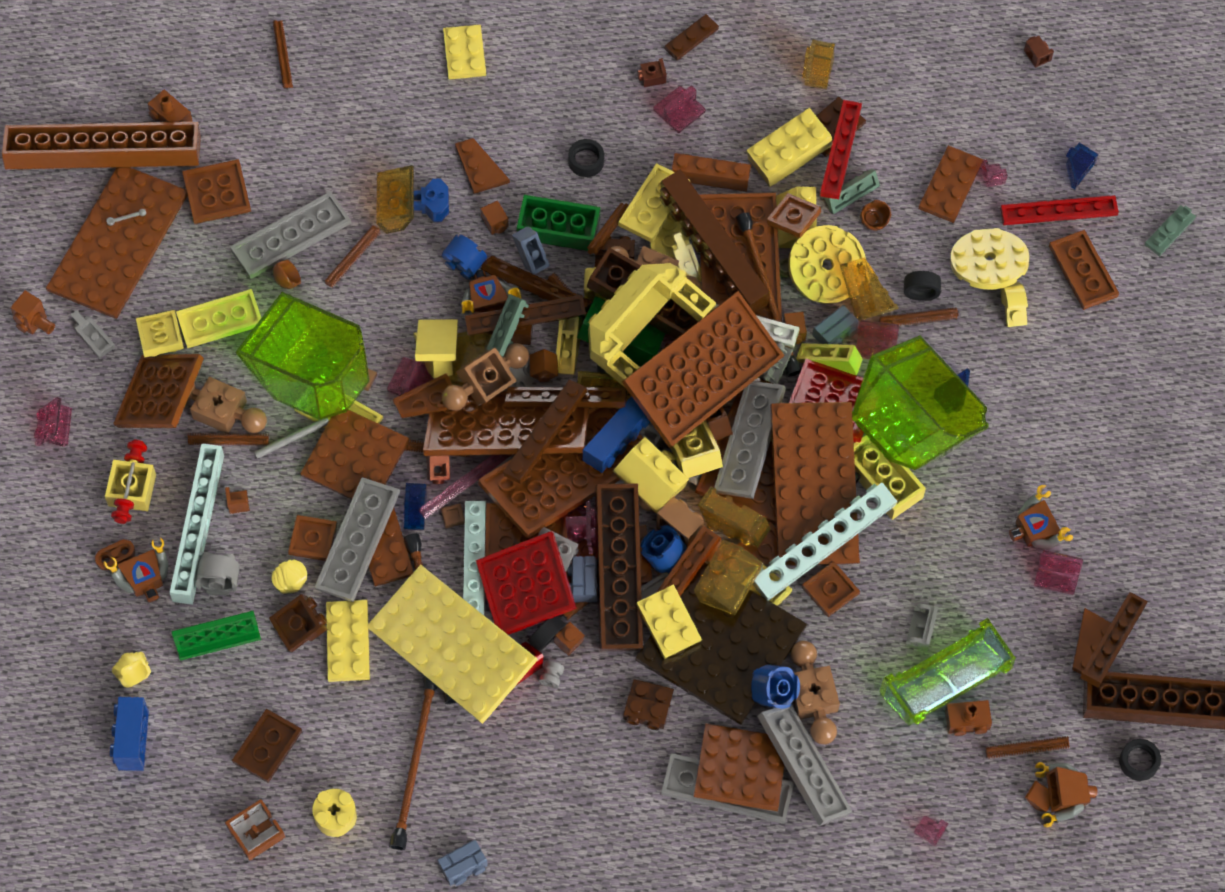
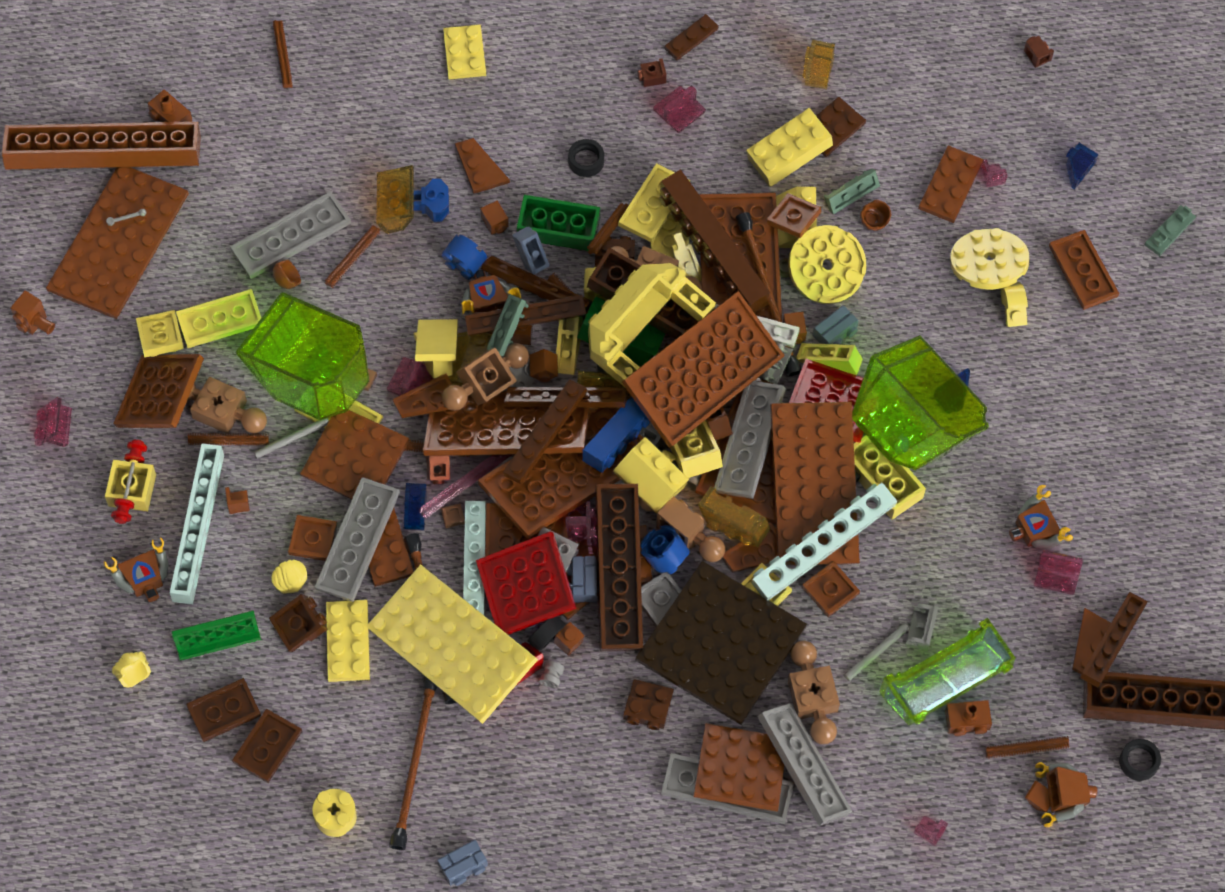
light grey hinge [70,310,115,359] -> none
dark orange plate [95,539,135,570] -> none
blue brick [110,697,149,771] -> none
dark orange plate [182,159,251,224] -> none
light grey brick [195,552,240,596] -> none
piece [225,799,286,861] -> none
light yellow plate [636,584,702,659] -> none
dark orange plate [656,526,722,596] -> none
dark orange brick [672,153,751,192] -> none
clear yellow slope [694,540,764,615] -> none
blue brick [751,665,800,709] -> none
red plate [820,100,862,200] -> none
clear yellow wedge [840,257,899,321] -> none
clear pink bracket [856,320,899,362] -> none
dark orange axle [879,307,959,328] -> none
black tyre [904,271,941,301] -> none
red plate [1000,195,1119,226] -> none
none -> reddish brown plate [186,678,261,742]
none -> light grey bar [844,624,909,681]

